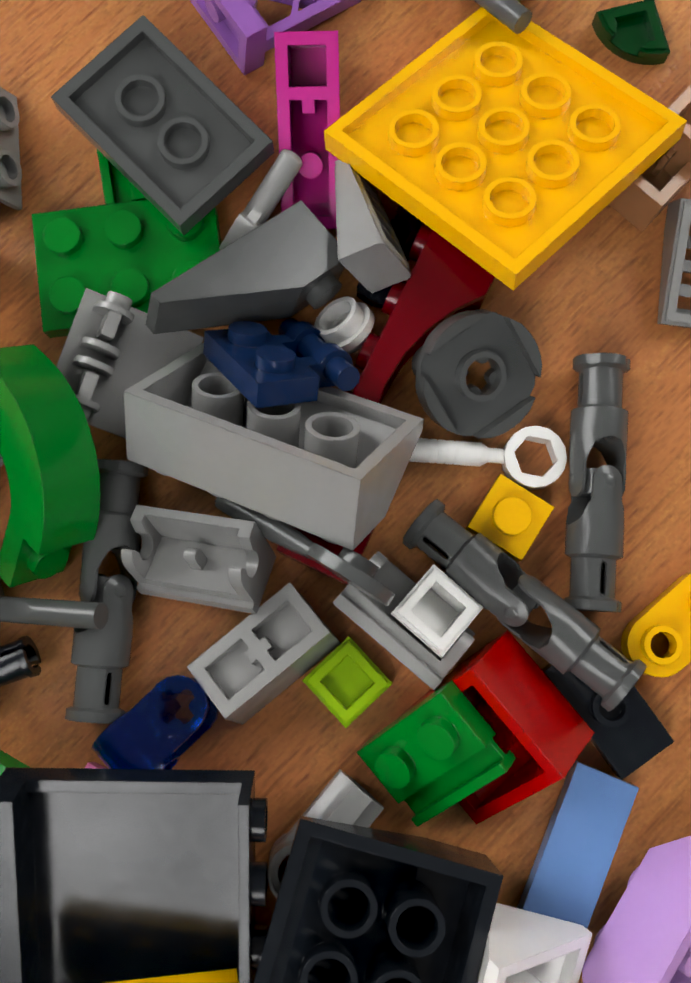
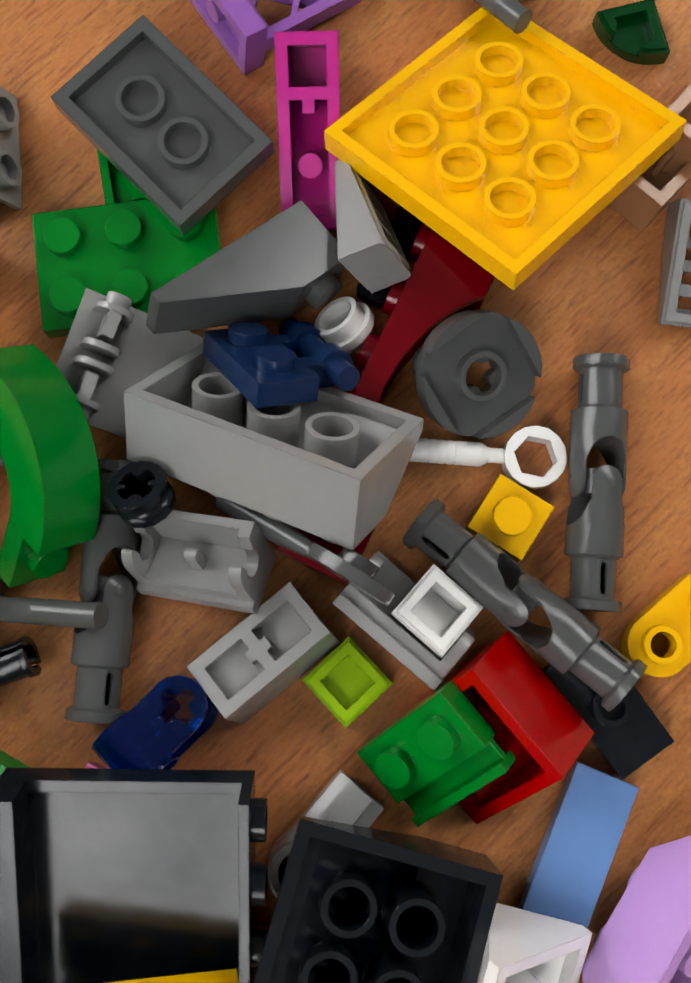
light grey bar [219,149,303,249] -> none
none -> black bush [108,461,176,528]

